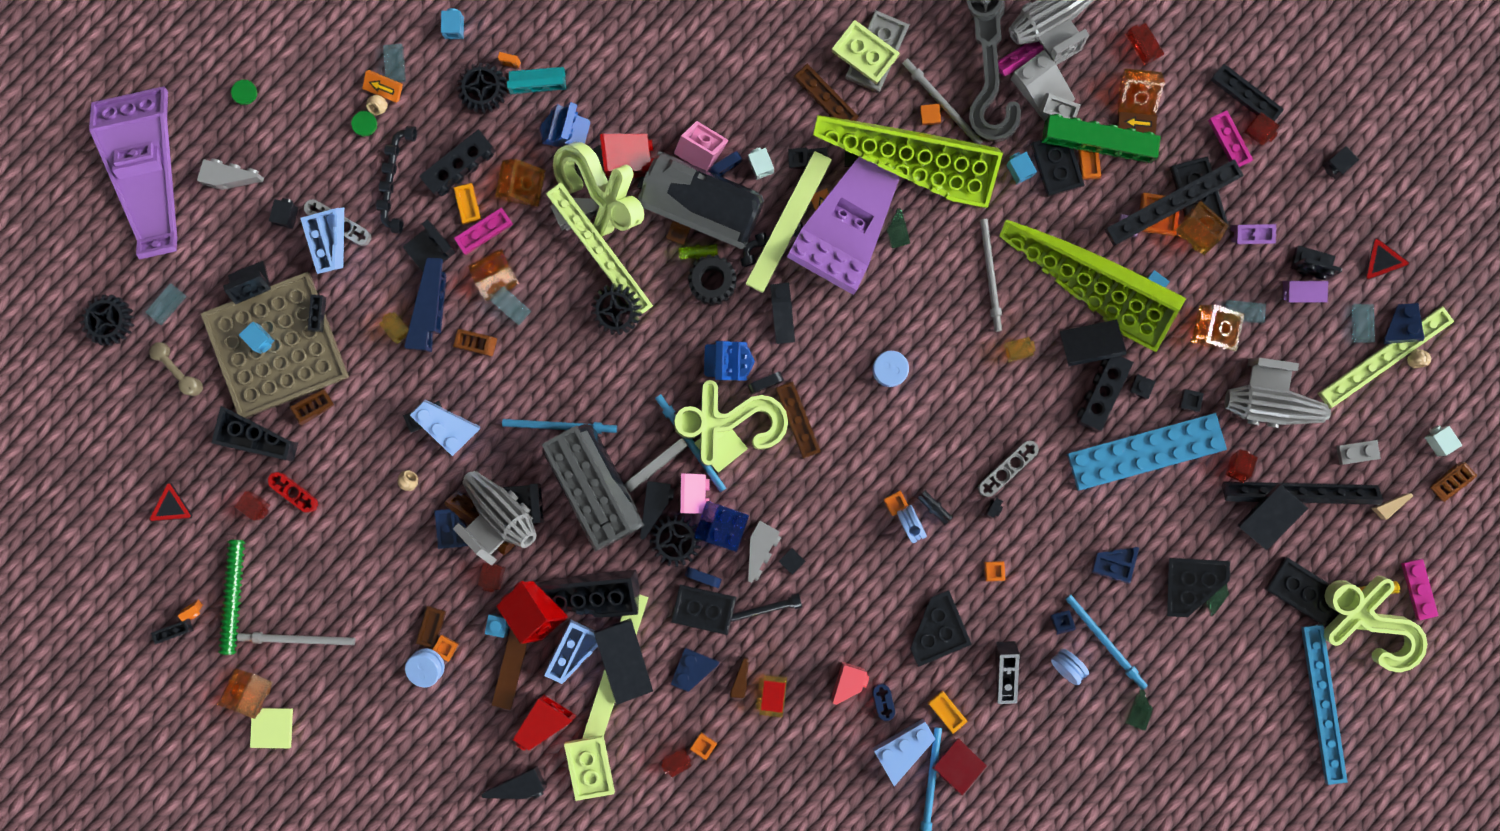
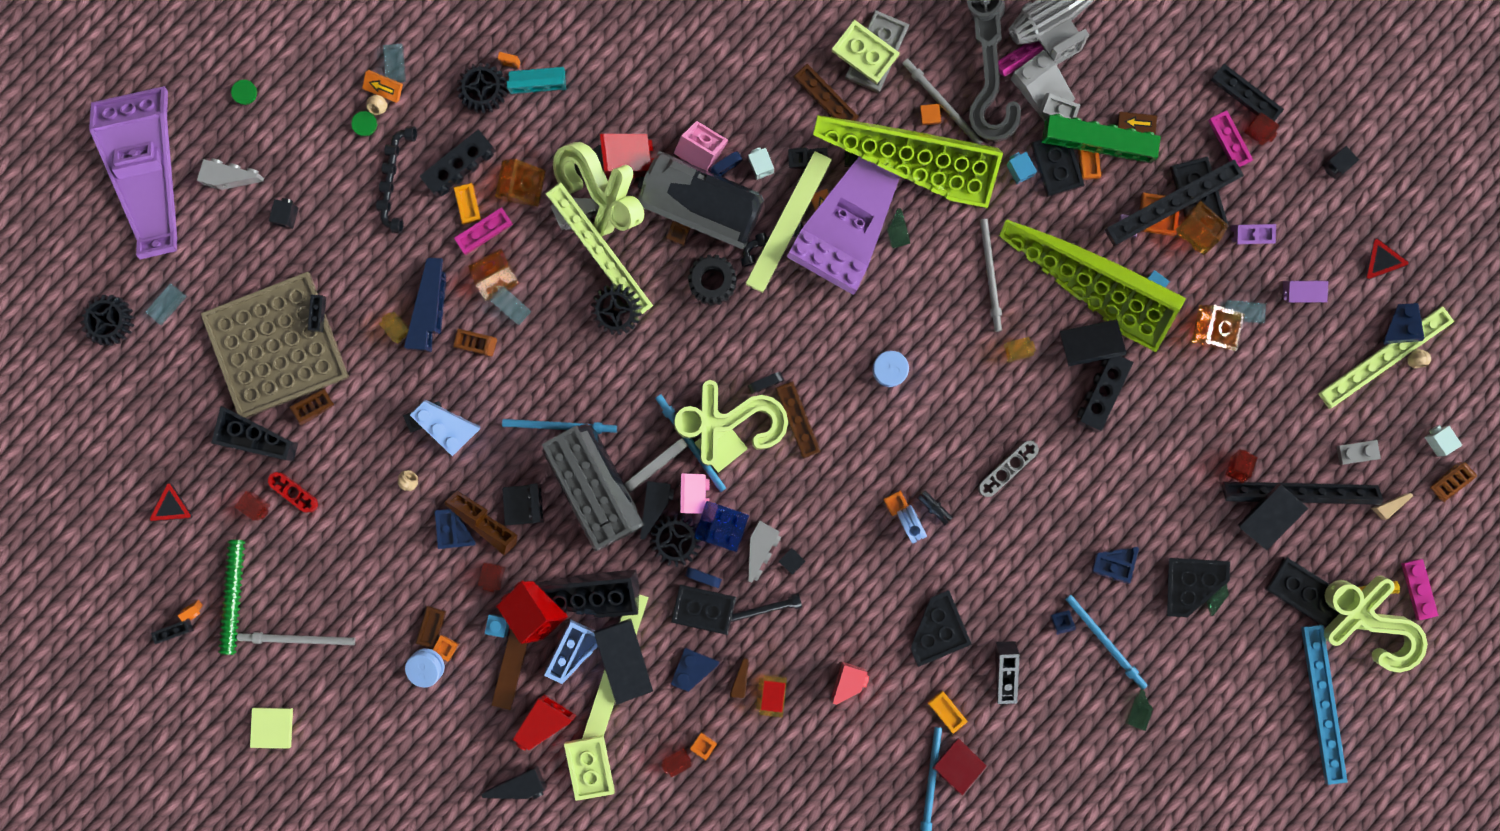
dark tan piece [149,342,203,396] -> none
clear orange slope [217,669,273,719] -> none
black bracket [223,261,271,304] -> none
dark azure brick [239,322,275,354] -> none
light blue wedge [300,208,344,274] -> none
light grey beam [304,199,371,246] -> none
black bracket [403,219,456,272] -> none
dark azure brick [441,8,464,39] -> none
light grey piece [453,471,537,565] -> none
blue piece [540,102,590,147] -> none
clear neon green pin [679,244,718,260] -> none
blue piece [704,341,755,381] -> none
black slope [770,282,795,344] -> none
dark blue beam [873,683,895,721] -> none
light blue wedge [873,719,935,786] -> none
black plate [984,498,1003,518] -> none
orange tile [984,561,1005,581] -> none
light blue head [1051,649,1089,685] -> none
dark azure plate [1067,413,1227,491] -> none
clear orange slope [1118,68,1165,115] -> none
clear red panel [1125,23,1164,66] -> none
black plate [1129,374,1156,400] -> none
black plate [1179,389,1204,412] -> none
light grey piece [1224,358,1331,428] -> none
black bracket [1290,246,1343,280] -> none
clear light blue tile [1352,304,1375,343] -> none

